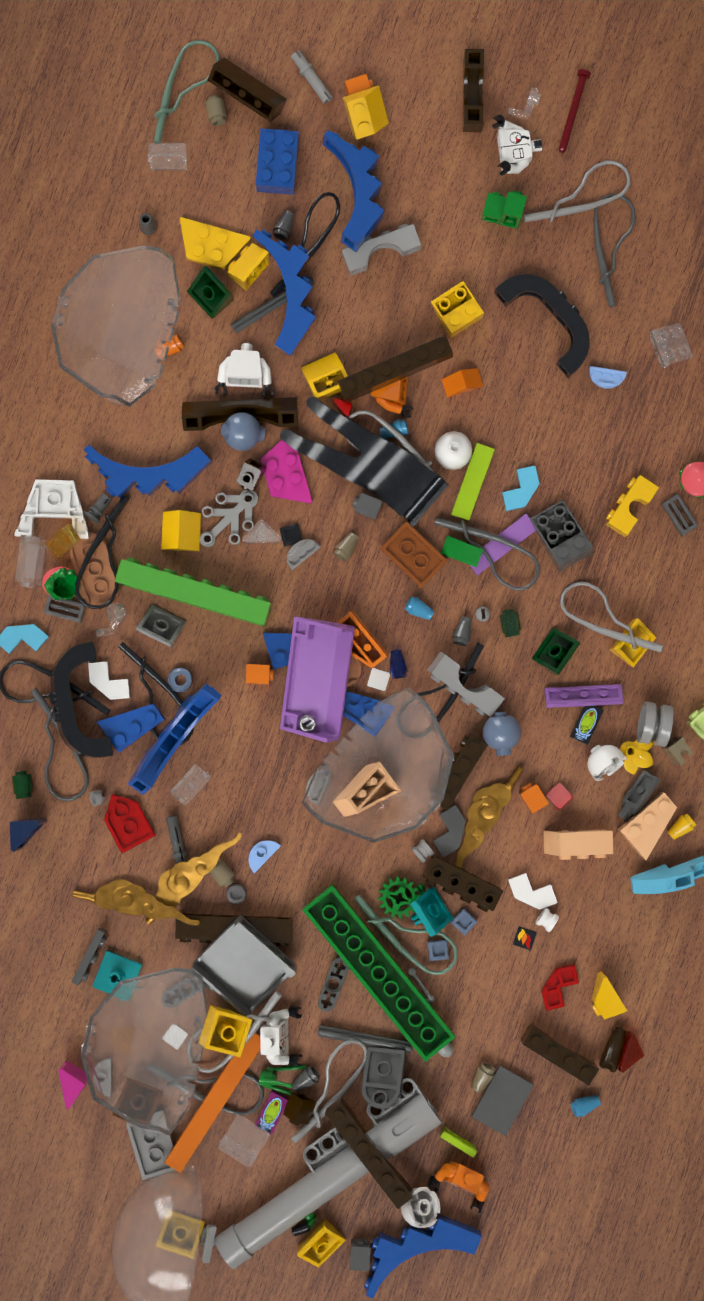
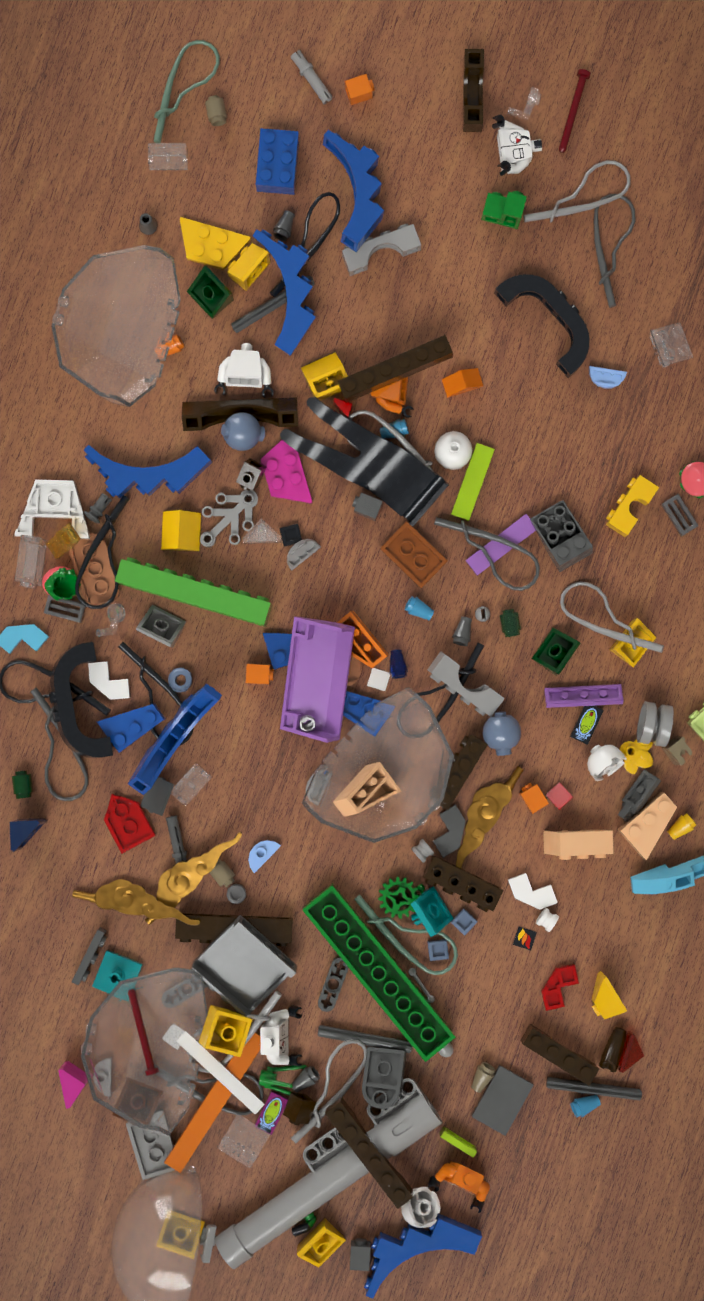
light grey hinge [89,790,106,806] -> none
dark brown brick [207,58,287,122] -> none
dark tan cone [333,532,359,562] -> none
yellow slope [343,85,389,140] -> none
yellow slope [431,281,484,338] -> none
green slope [441,535,483,567] -> none
medium azure tile [502,466,540,512] -> none
none -> dark red bar [128,989,159,1076]
none -> dark grey piece [140,777,174,816]
none -> white sticker [176,1031,265,1114]
none -> dark grey axle [546,1077,642,1101]

